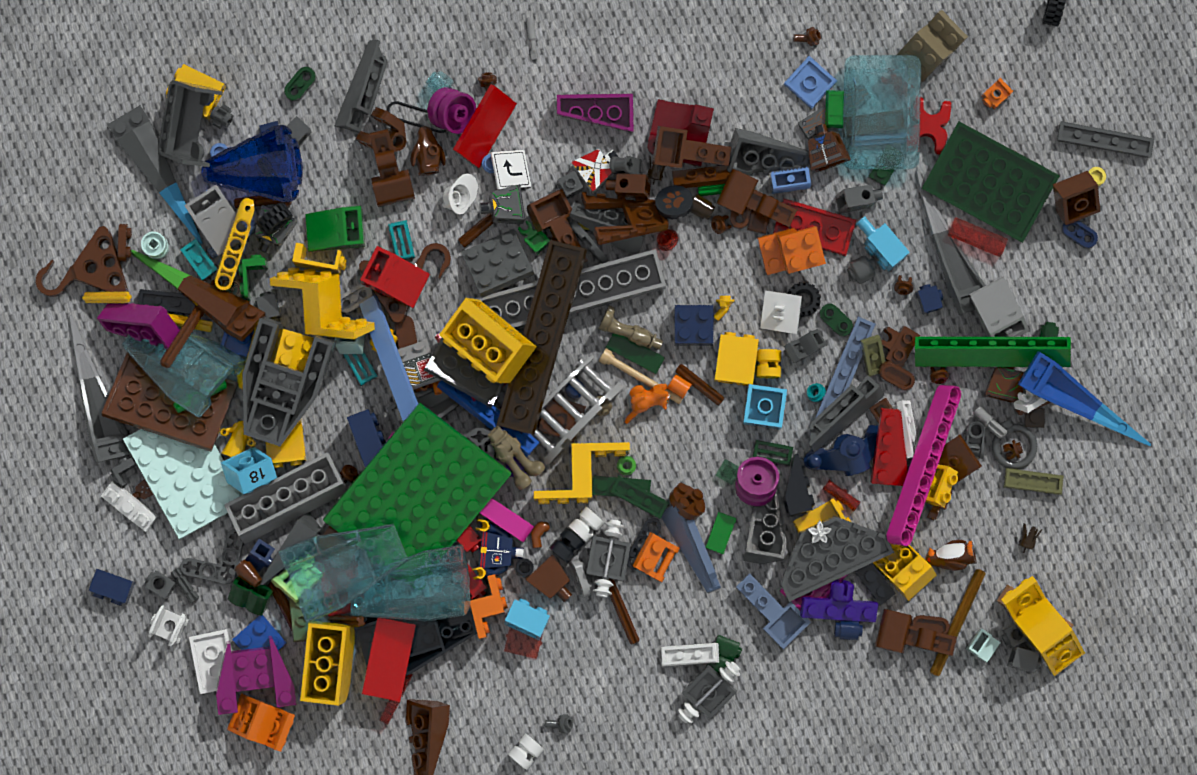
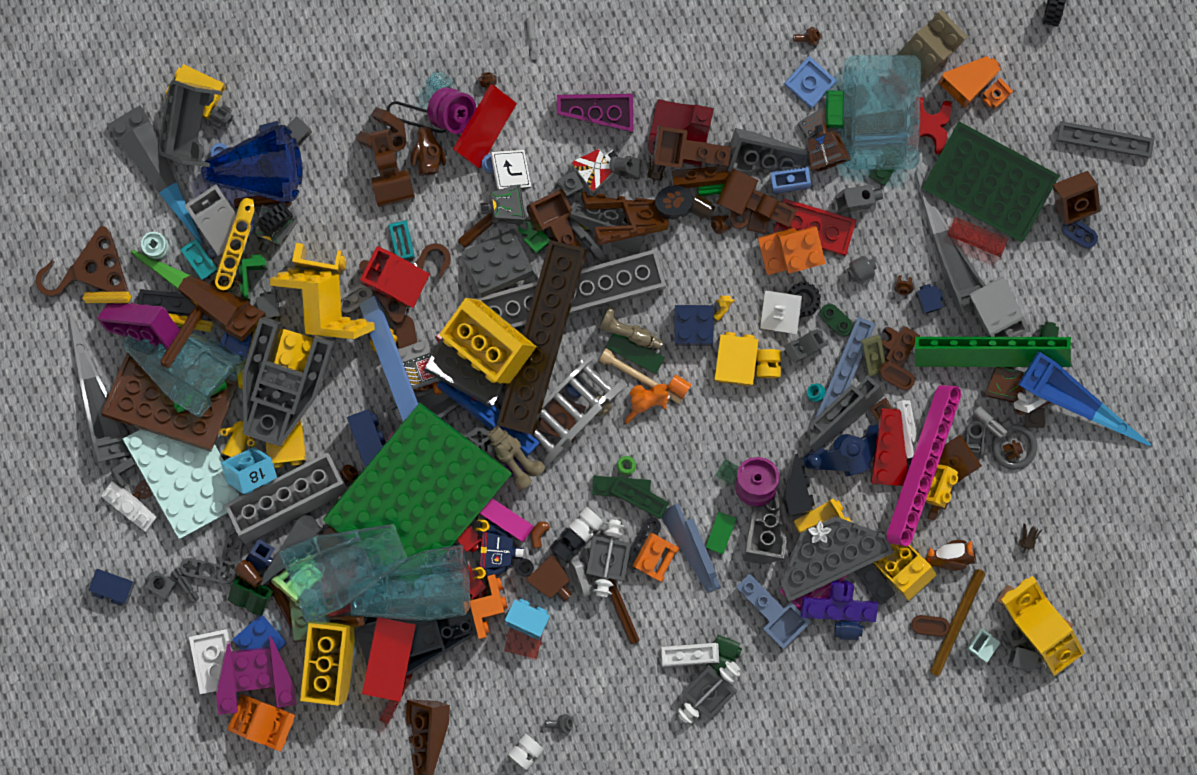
reddish brown plate [118,224,132,262] -> none
white piece [148,605,189,646] -> none
dark green plate [284,67,316,101] -> none
green slope [305,206,365,252] -> none
dark grey wedge [334,40,387,133] -> none
light aqua piece [335,334,365,354] -> none
teal tile [343,351,378,386] -> none
white piece [442,174,478,215] -> none
yellow bracket [534,442,630,505] -> none
reddish brown torso [605,173,651,199] -> none
clear red hat [657,229,678,251] -> none
reddish brown plate [669,483,705,520] -> none
reddish brown axle [675,364,724,406] -> none
medium azure brick [743,384,787,430] -> none
dark green tile [752,440,793,466] -> none
clear red pin [823,479,861,512] -> none
medium azure brick [856,216,910,272] -> none
reddish brown plate [875,609,958,656] -> none
reddish brown plate [930,367,949,384] -> none
olive plate [1003,468,1064,495] -> none
light yellow tile [1088,167,1106,186] -> none
none -> orange slope [938,56,1001,108]

